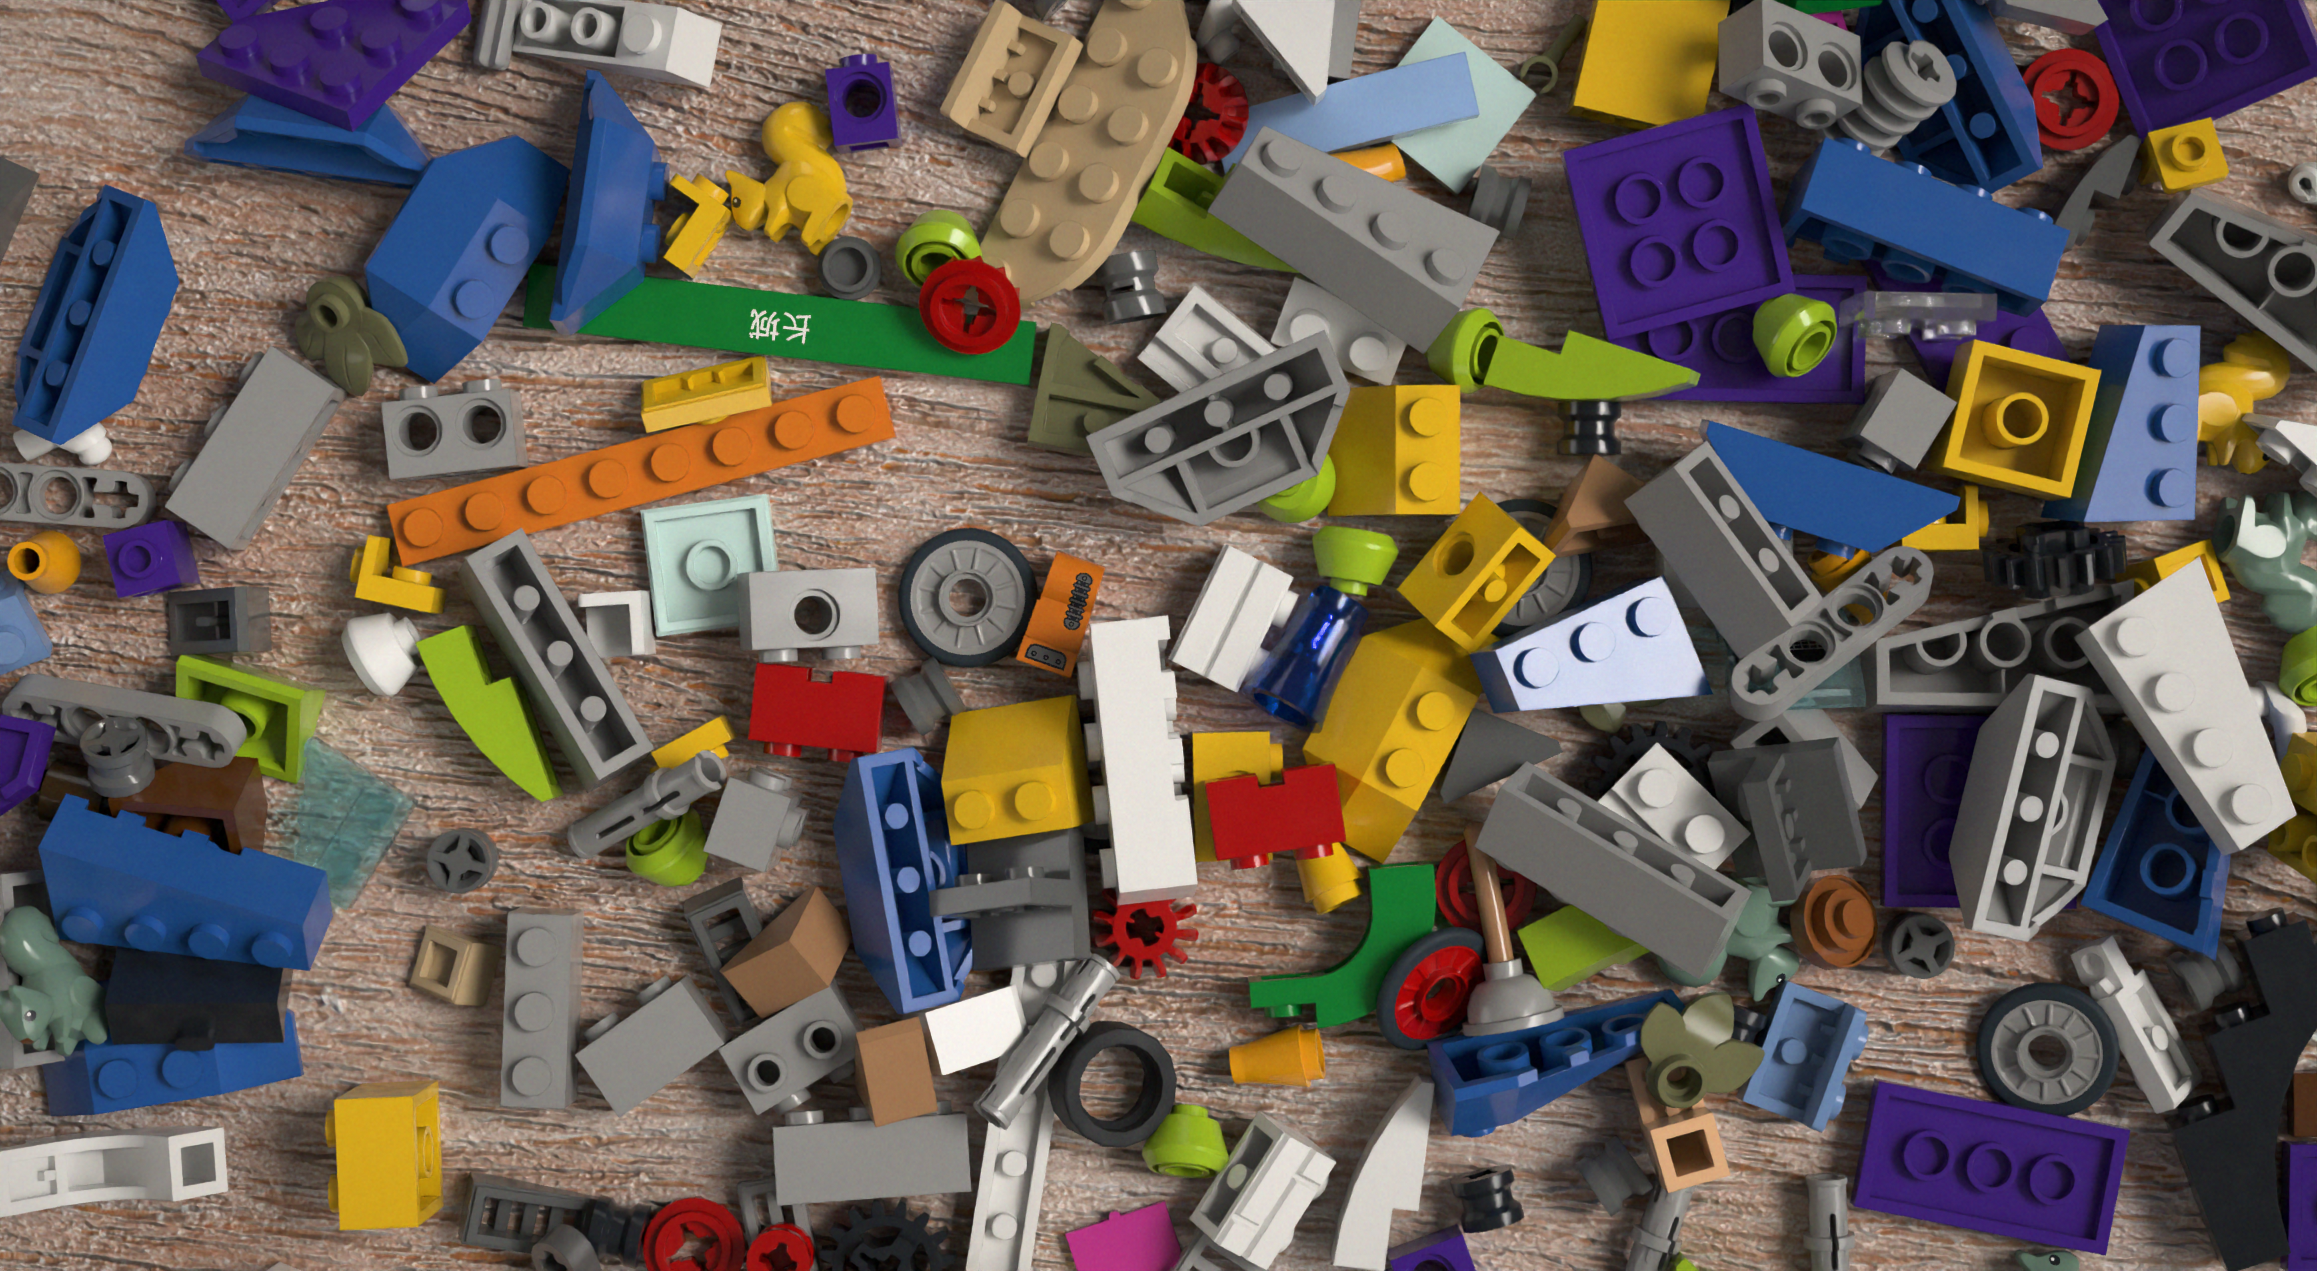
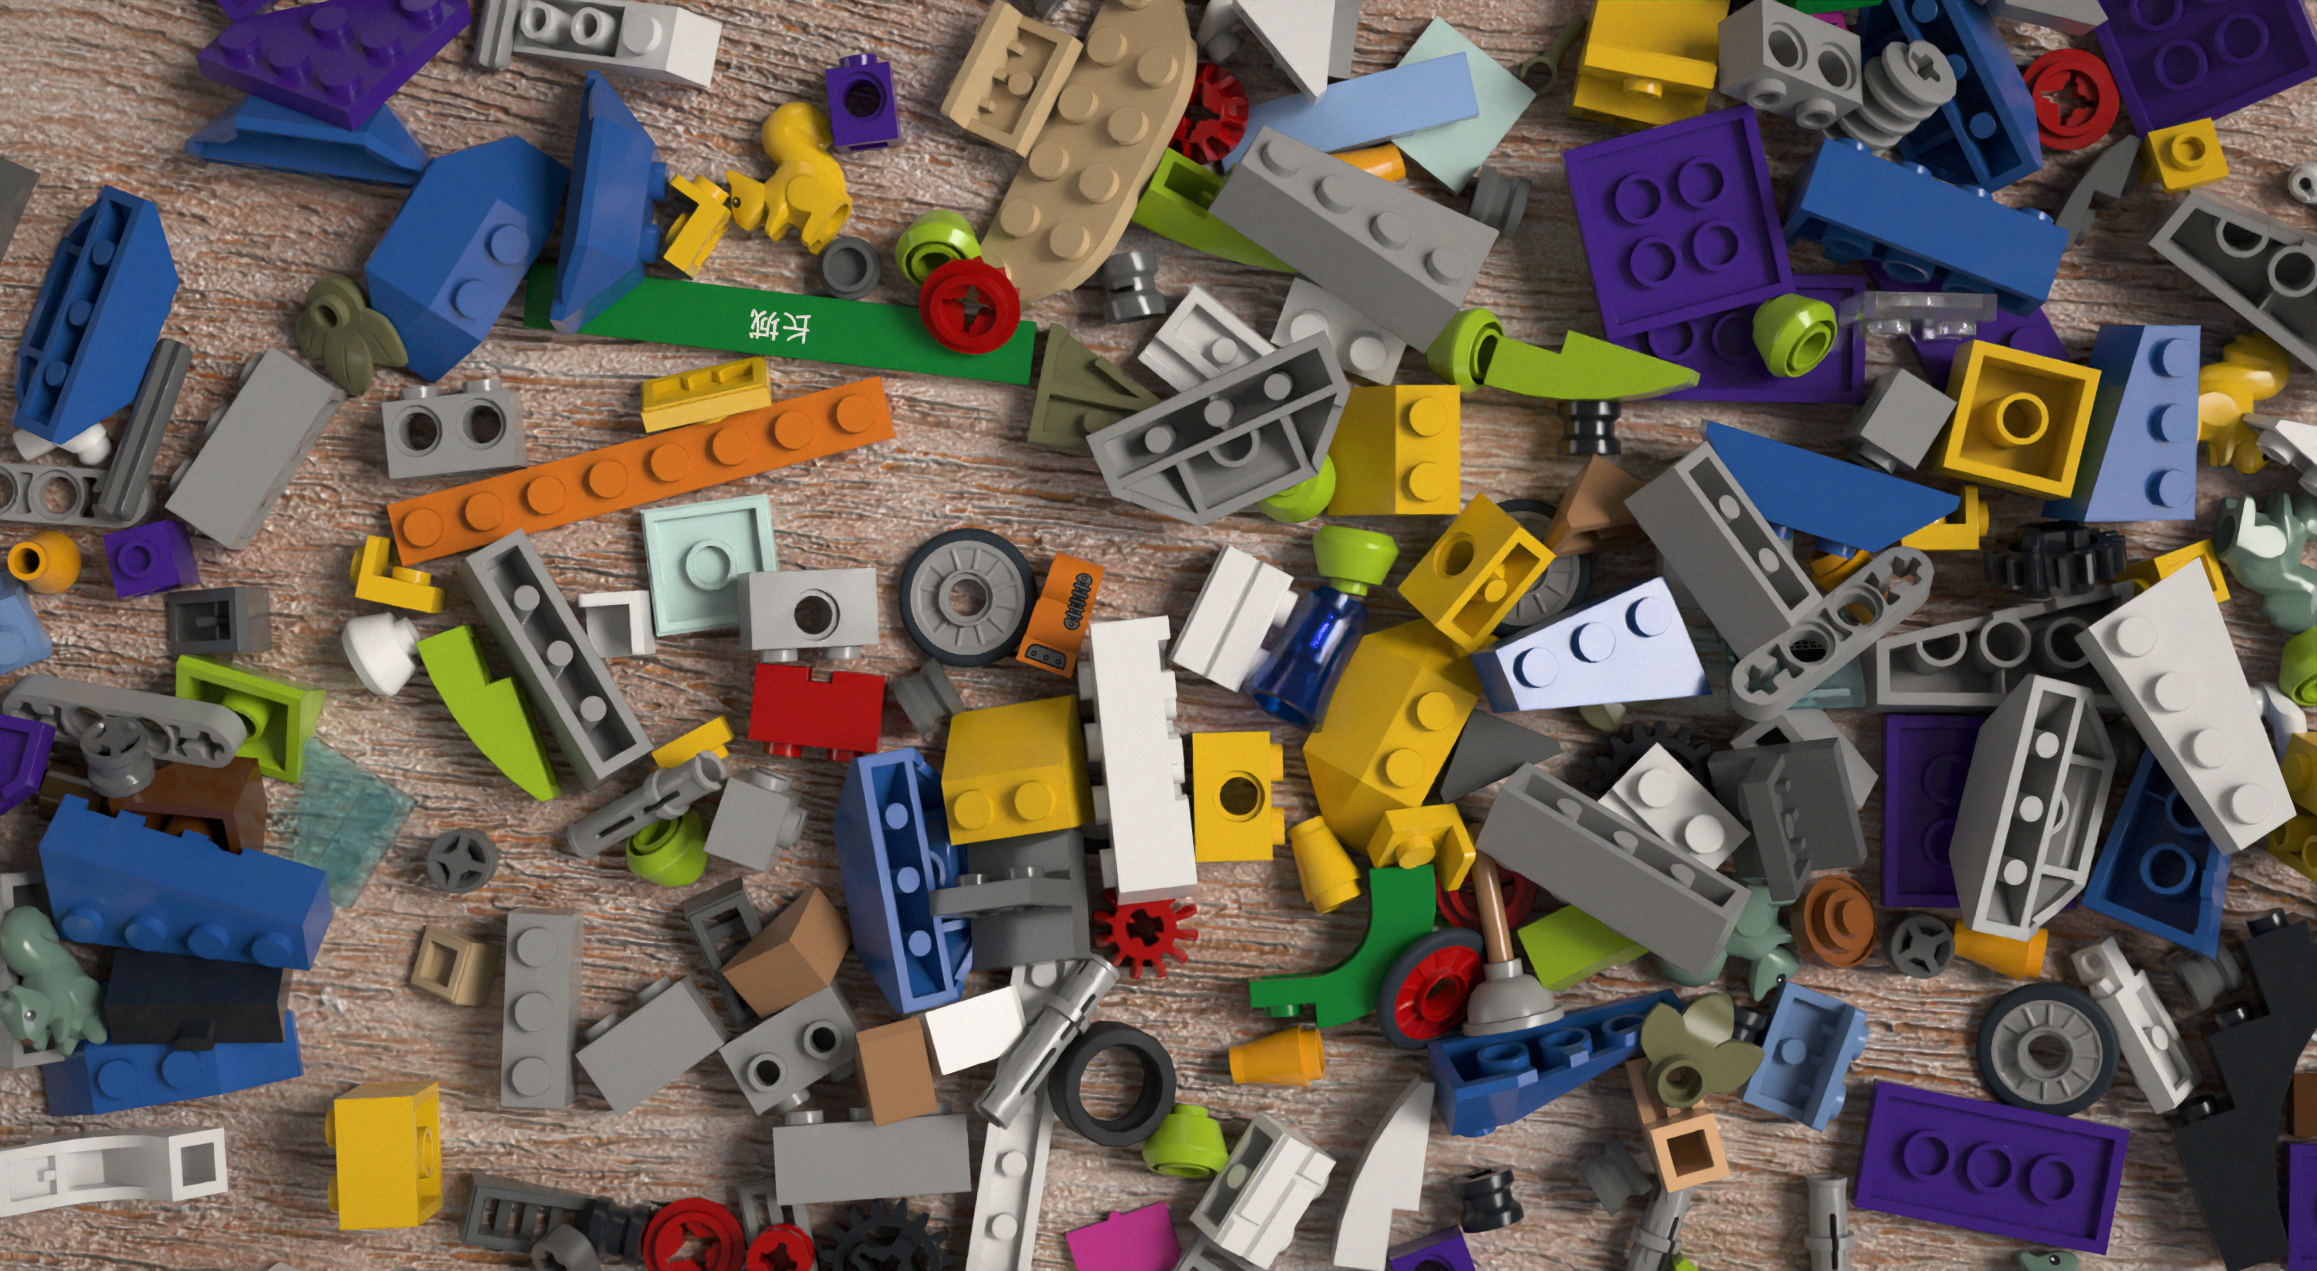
red brick [1204,761,1346,870] -> none
none -> dark grey axle [98,338,193,521]
none -> yellow bracket [1367,803,1476,891]
none -> yellow plate [1577,40,1717,99]
none -> light orange cone [1952,917,2048,982]

